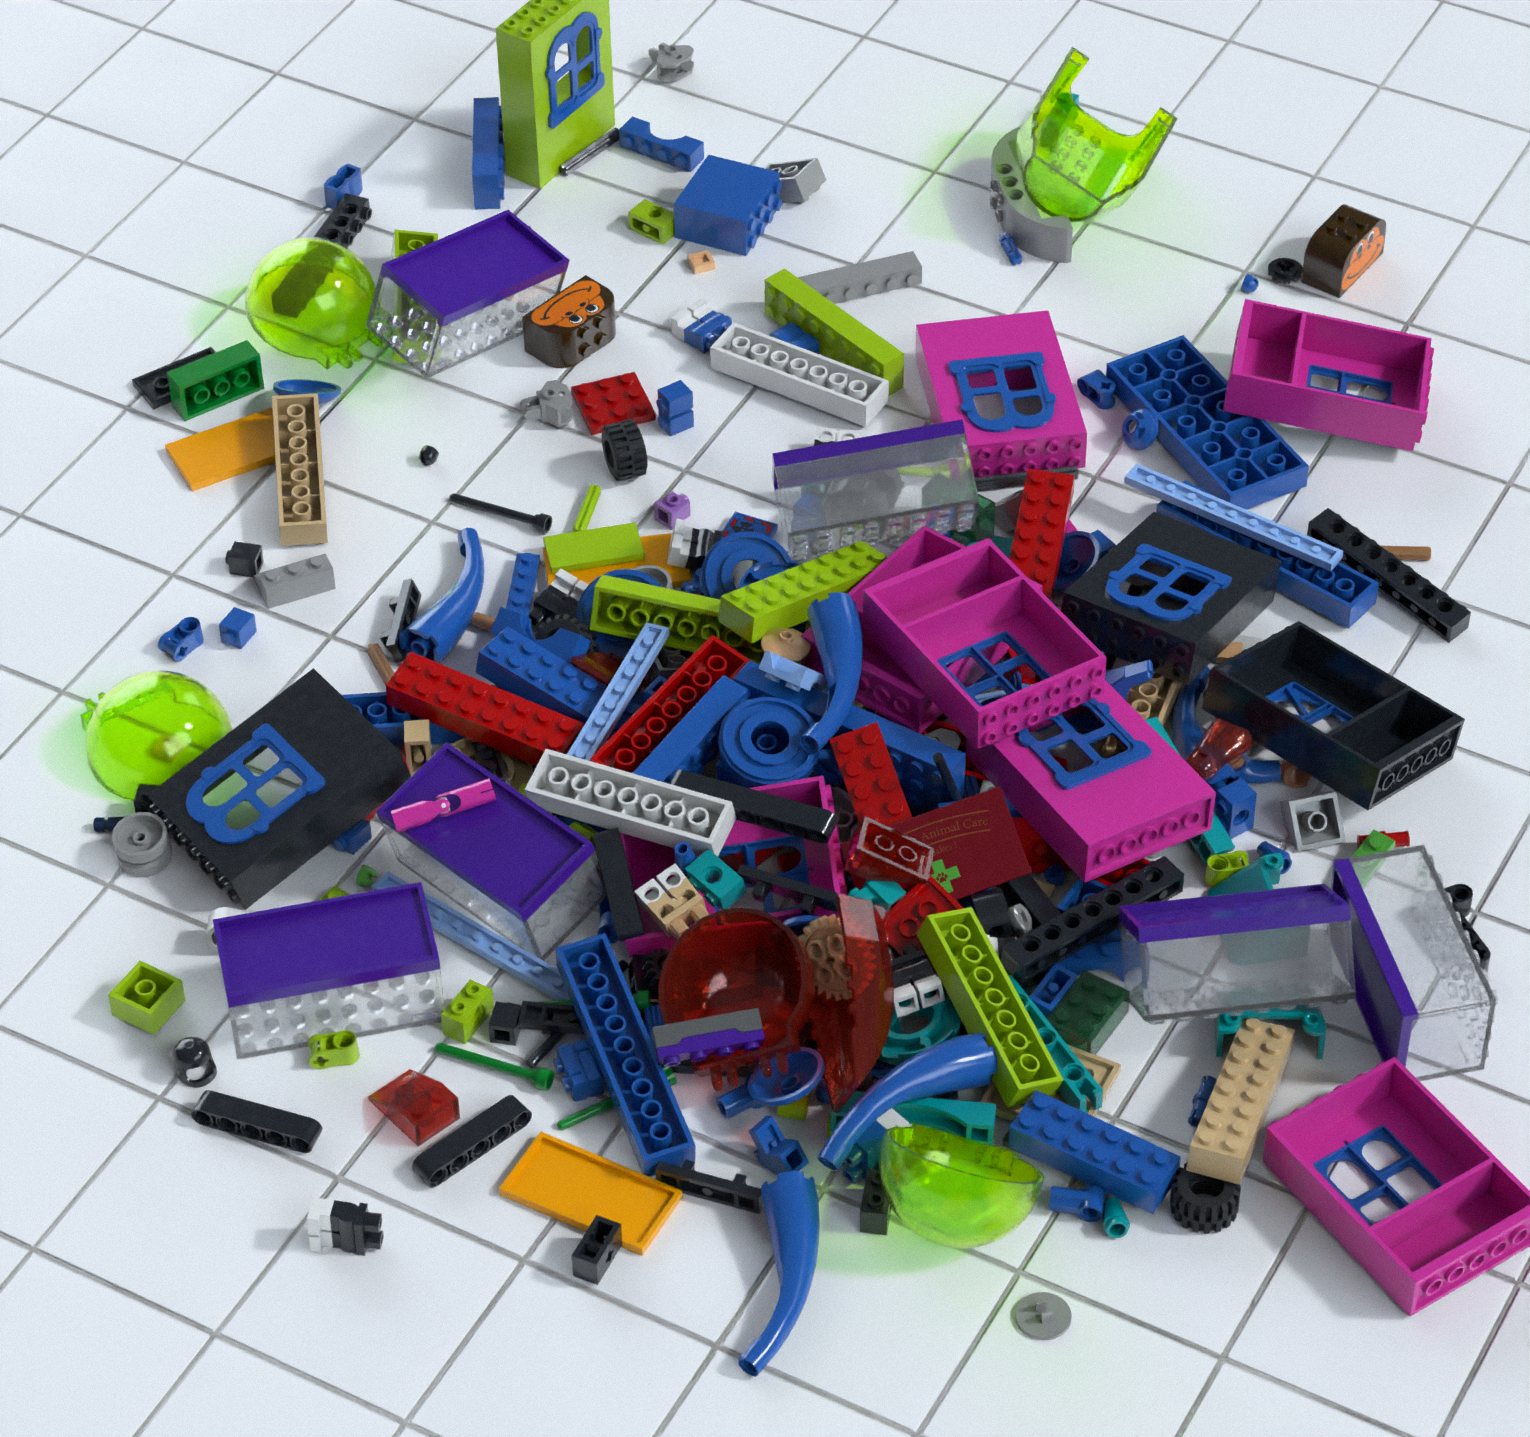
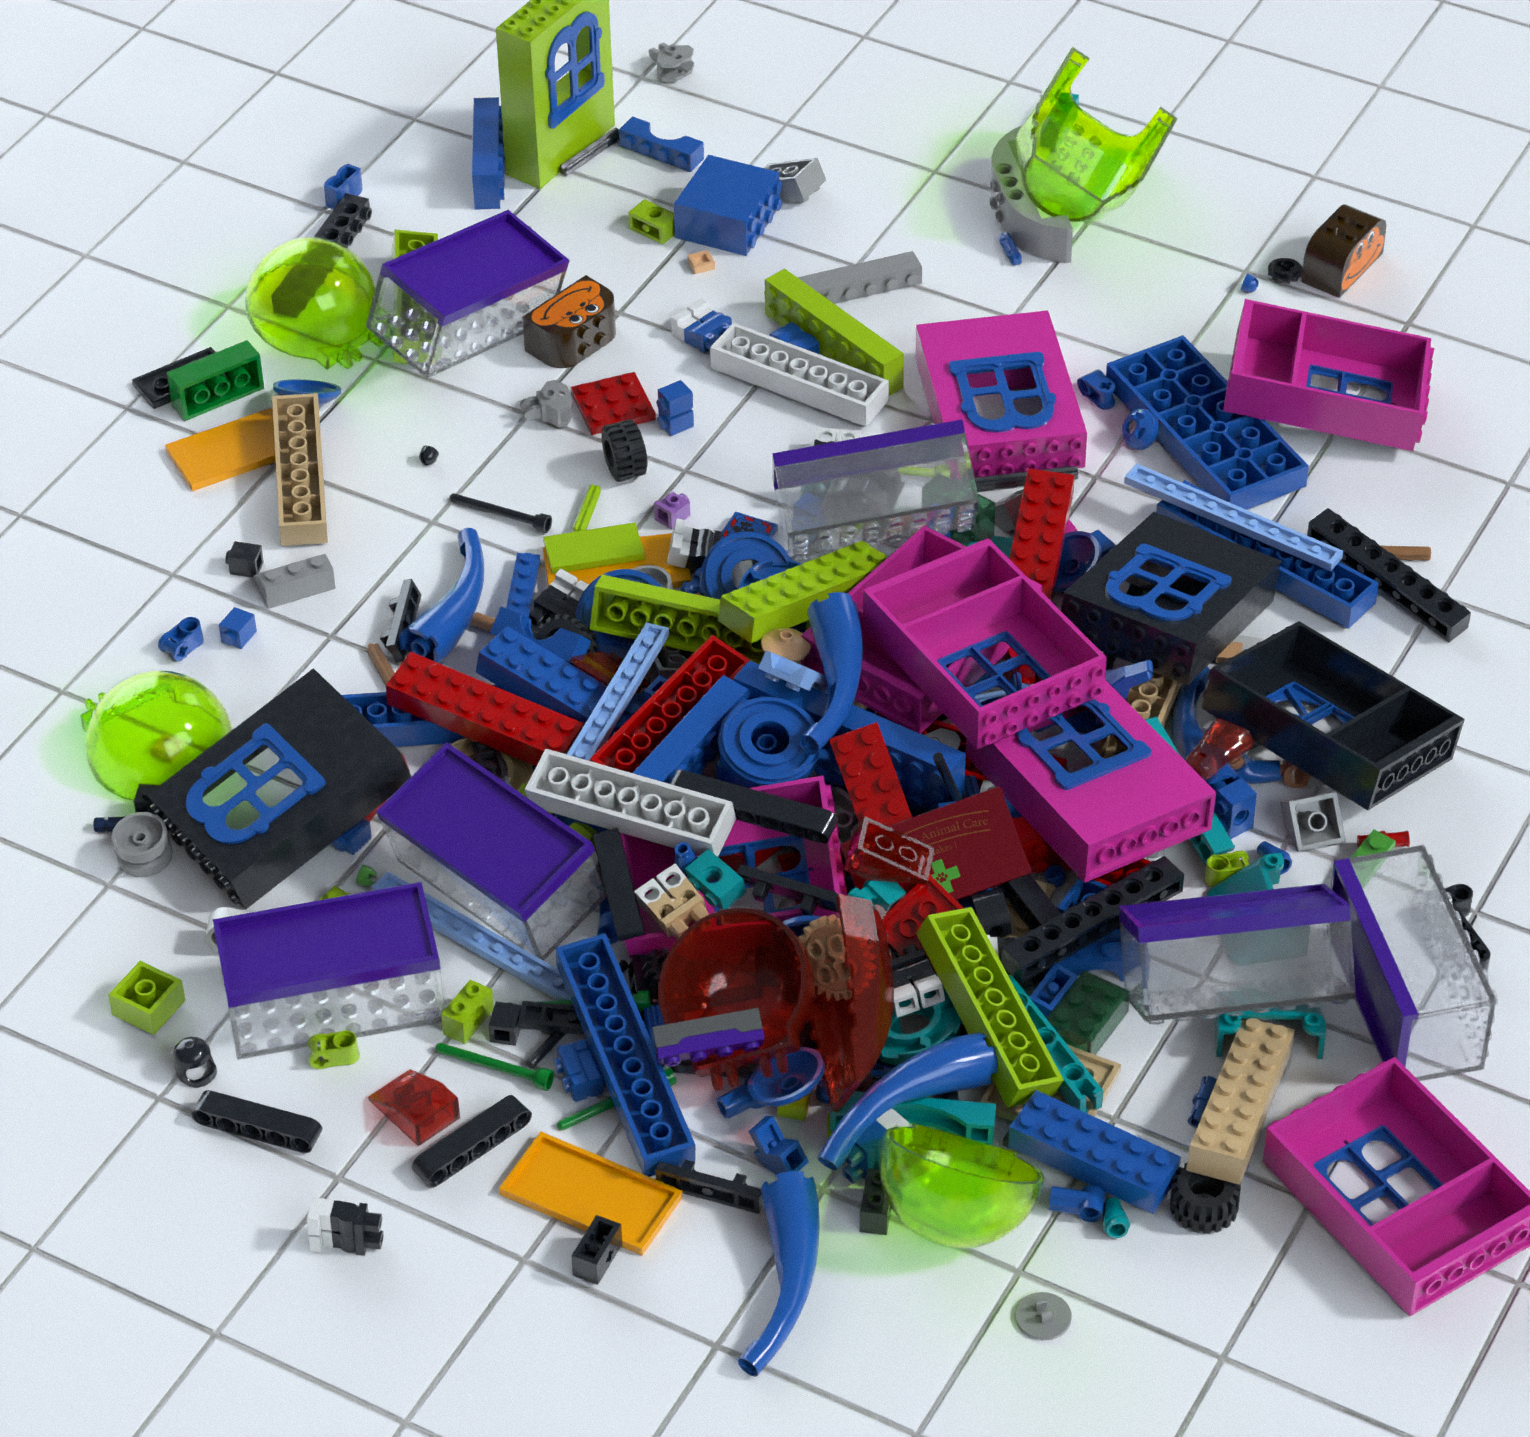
dark pink piece [391,778,496,833] -> none
tan brick [404,719,432,776] -> none
light grey piece [1008,904,1032,938] -> none

